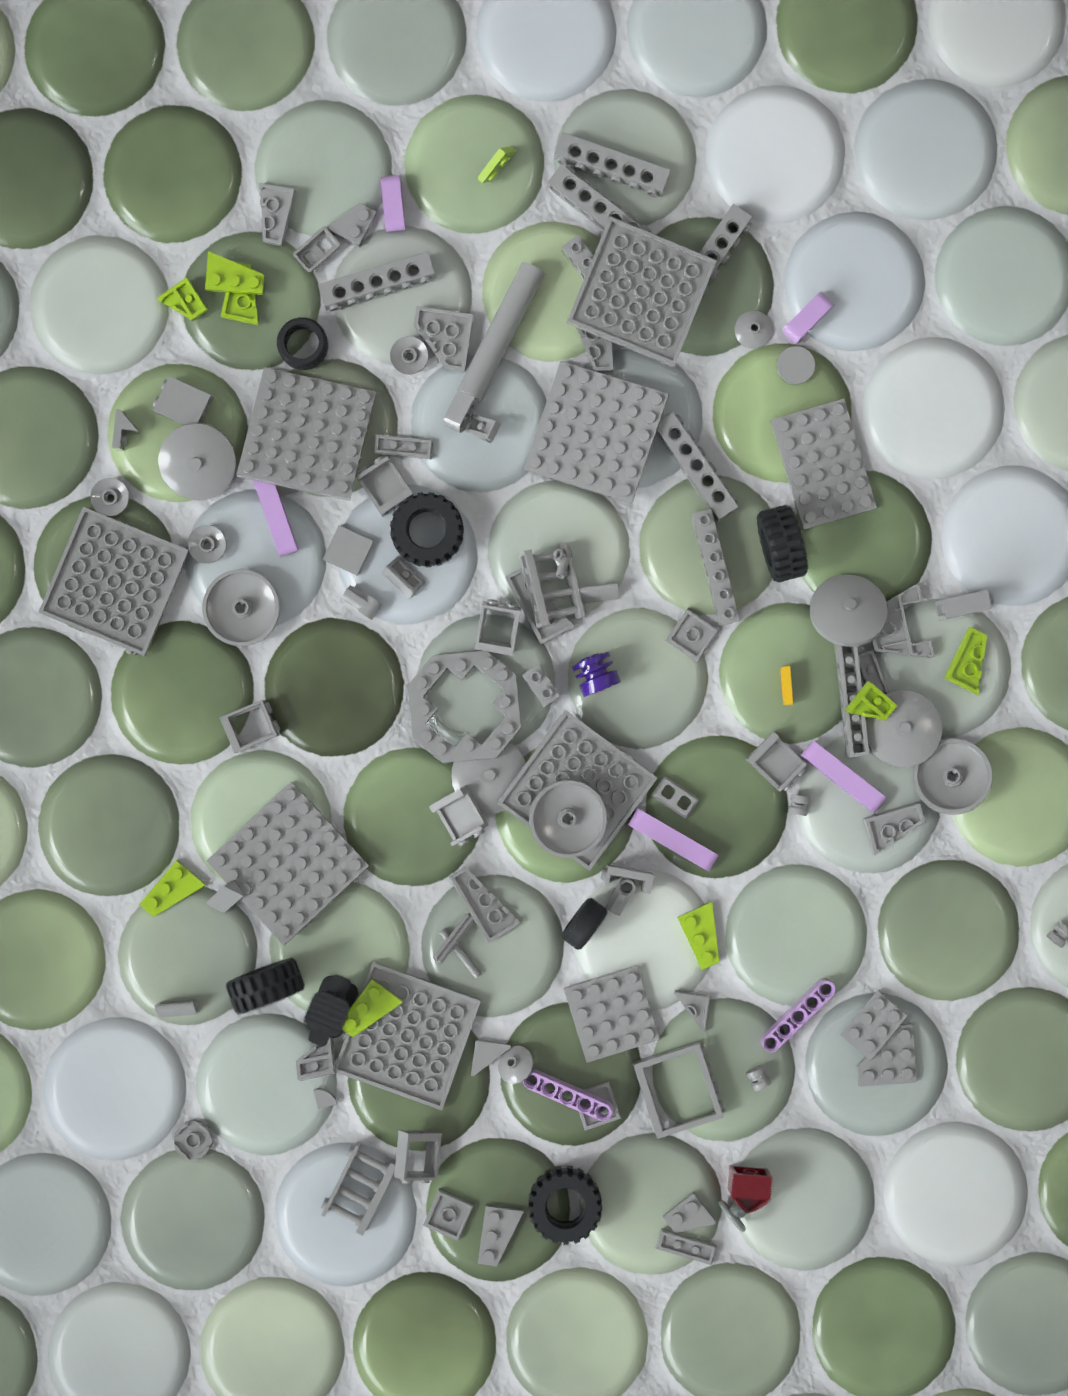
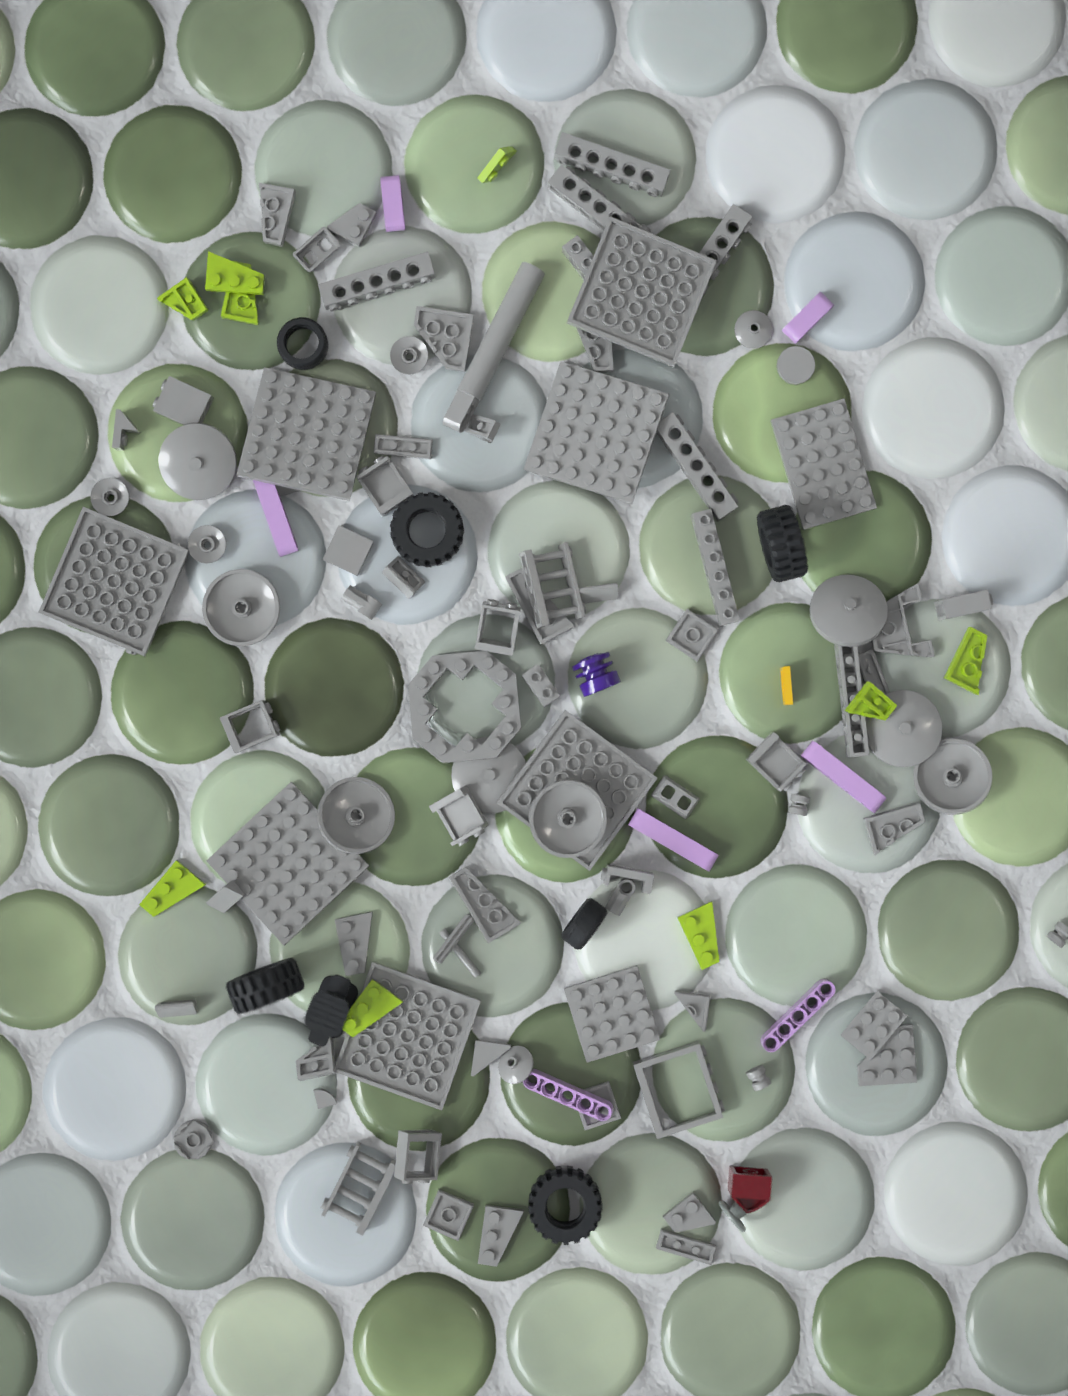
light grey arm [553,549,569,579] -> none
none -> light grey dish [317,777,395,854]
none -> light grey wing [335,912,373,976]

